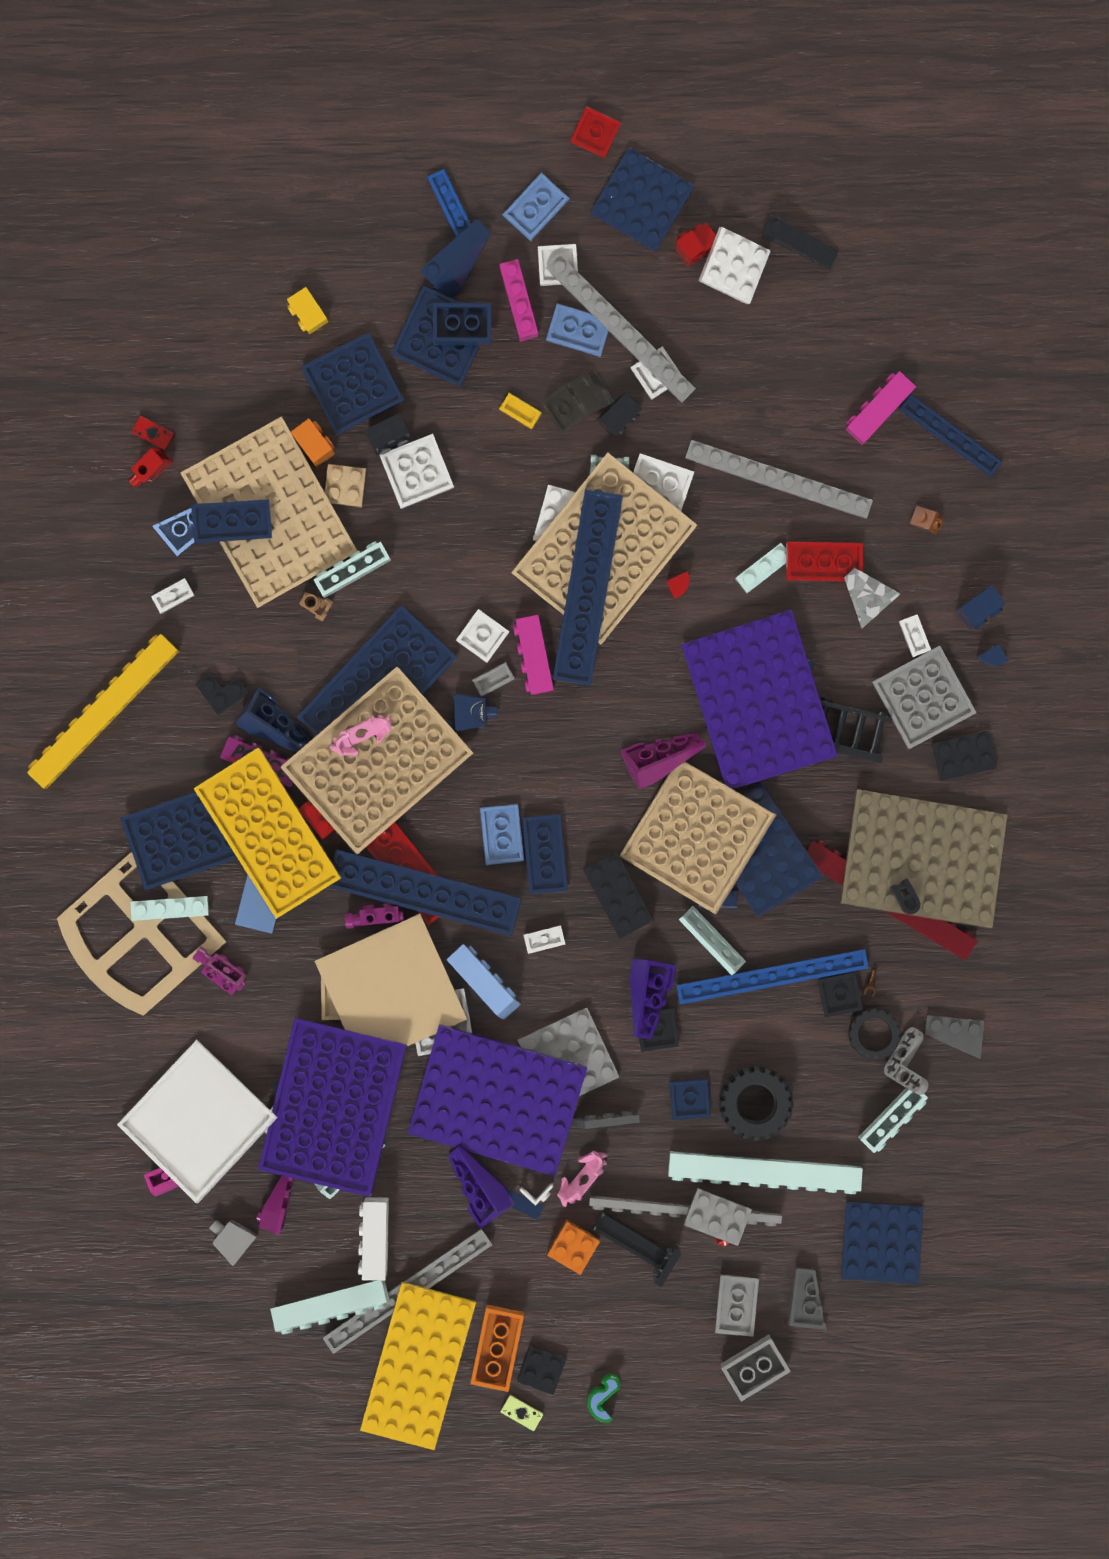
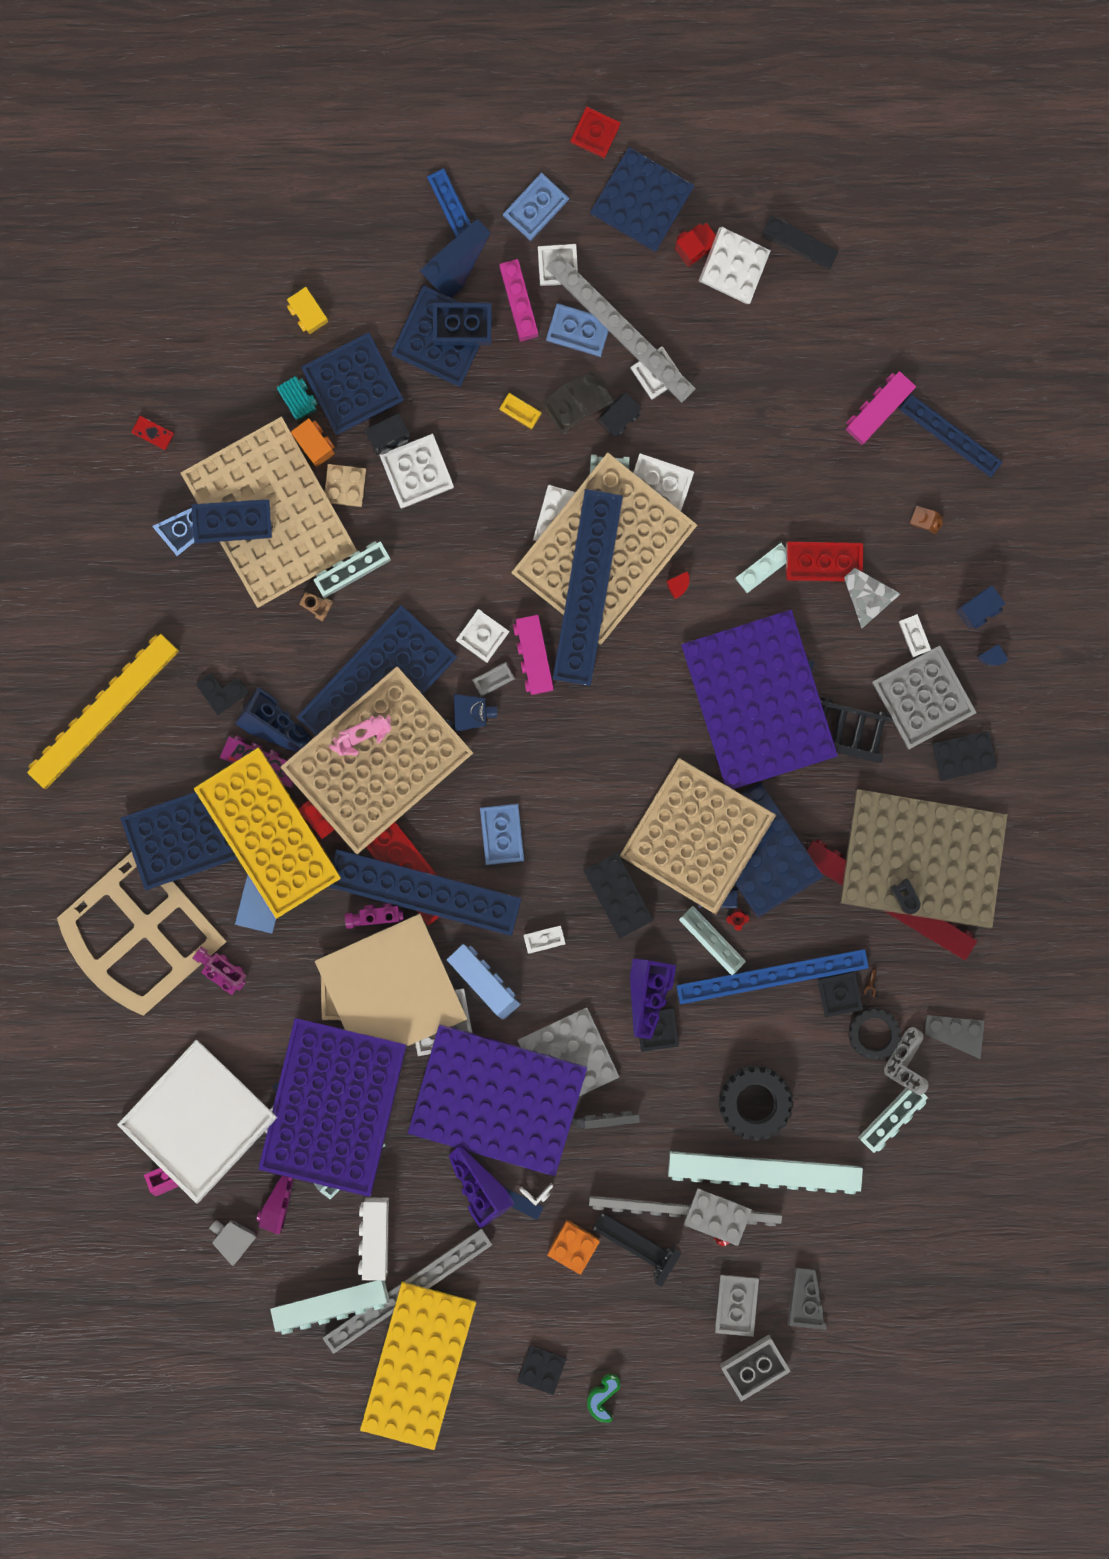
red torso [128,448,173,488] -> none
light aqua plate [130,896,209,921] -> none
white plate [151,578,195,614] -> none
orange brick [471,1304,524,1392] -> none
yellowish green tile [500,1394,543,1431] -> none
dark blue plate [522,814,568,894] -> none
bright pink piece [558,1151,608,1207] -> none
magenta wedge [620,733,706,789] -> none
dark blue tile [669,1078,711,1120] -> none
light grey plate [685,440,873,519] -> none
dark blue plate [841,1201,923,1284] -> none
none -> teal brick [277,376,318,422]
none -> red plate [726,908,749,931]

